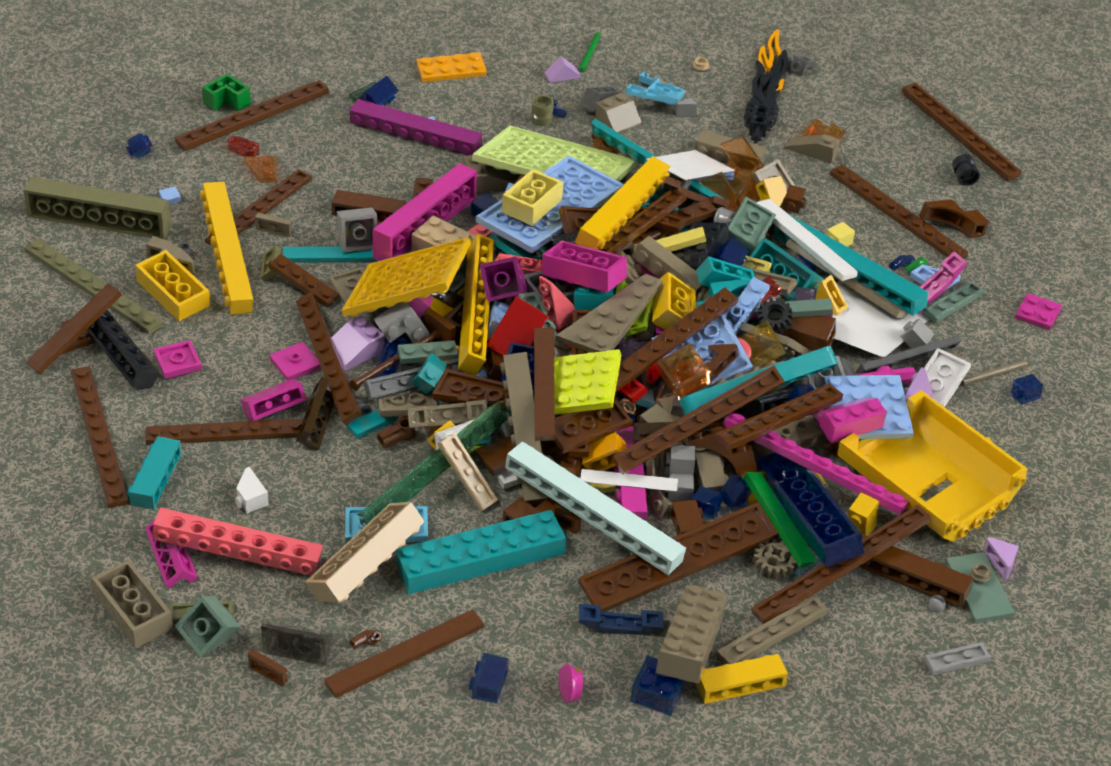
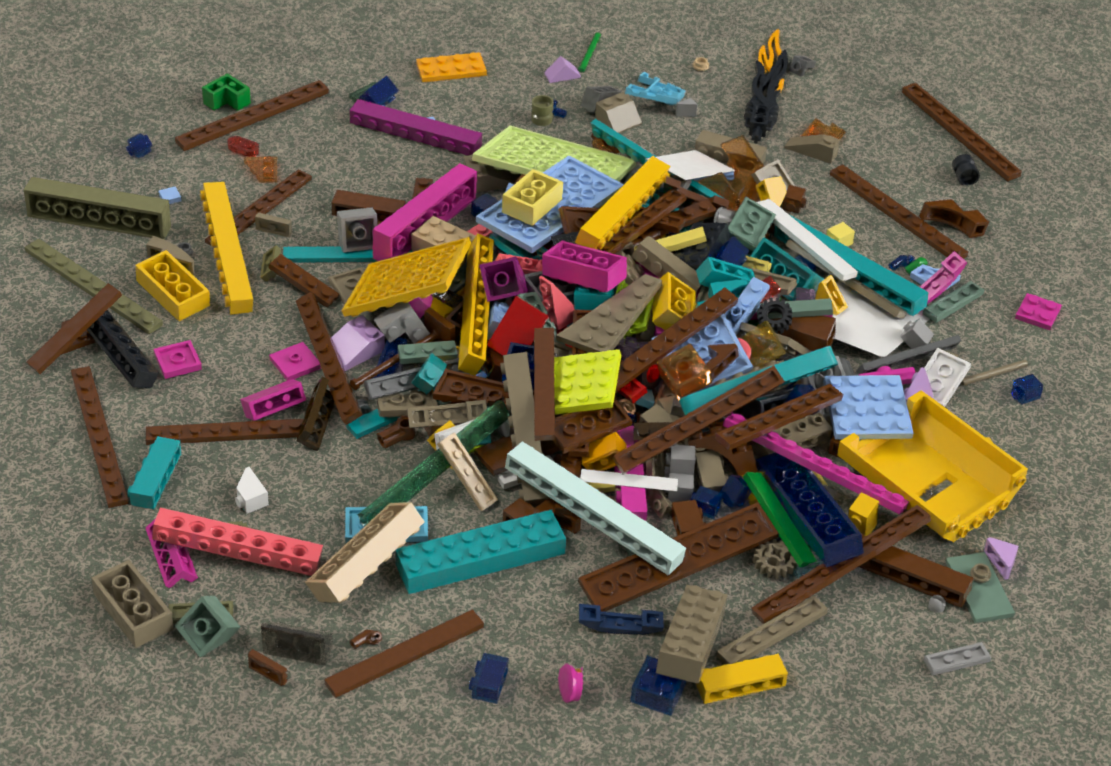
dark pink slope [812,397,887,443] -> none

